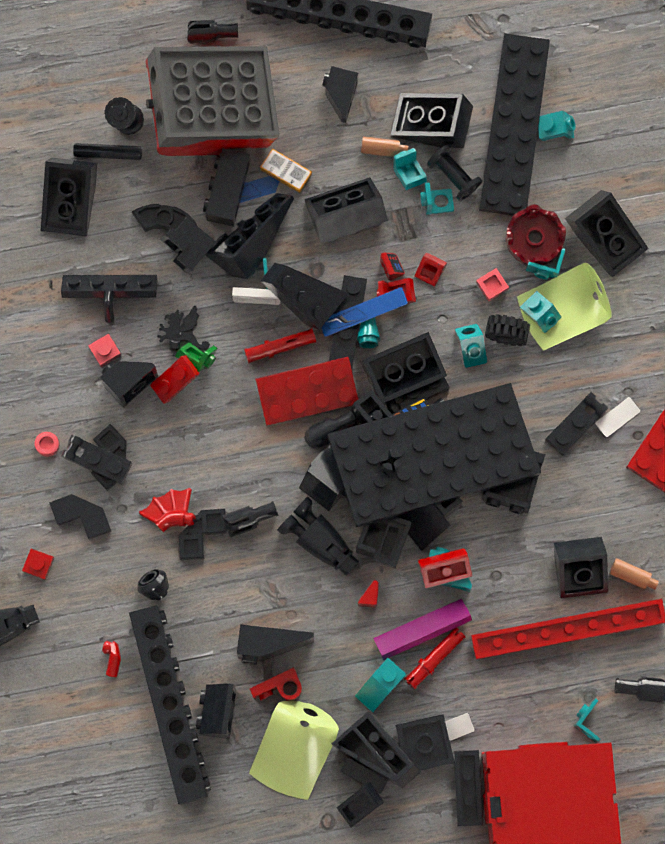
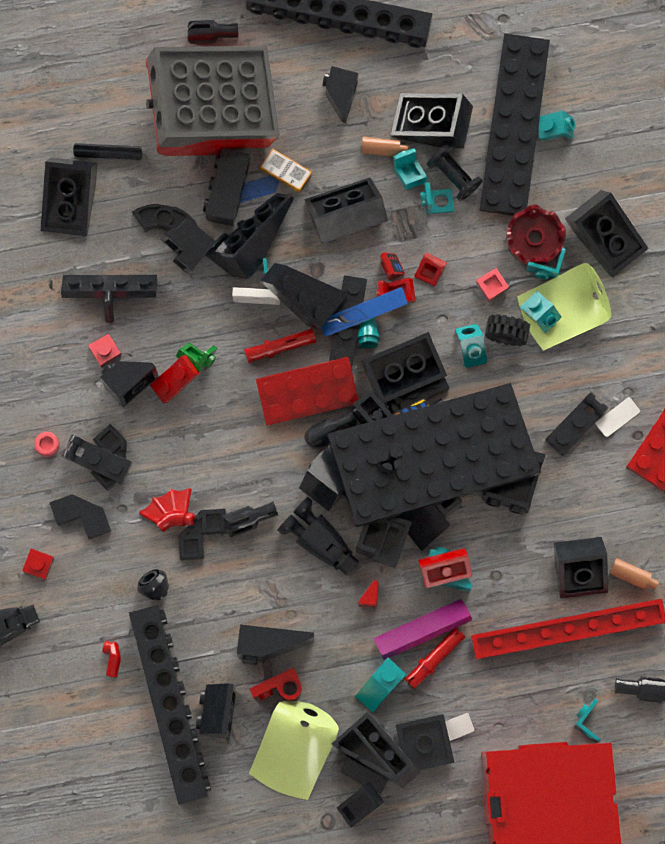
black hose [104,97,144,135] -> none
black piece [157,305,210,356] -> none
black plate [454,750,483,826] -> none

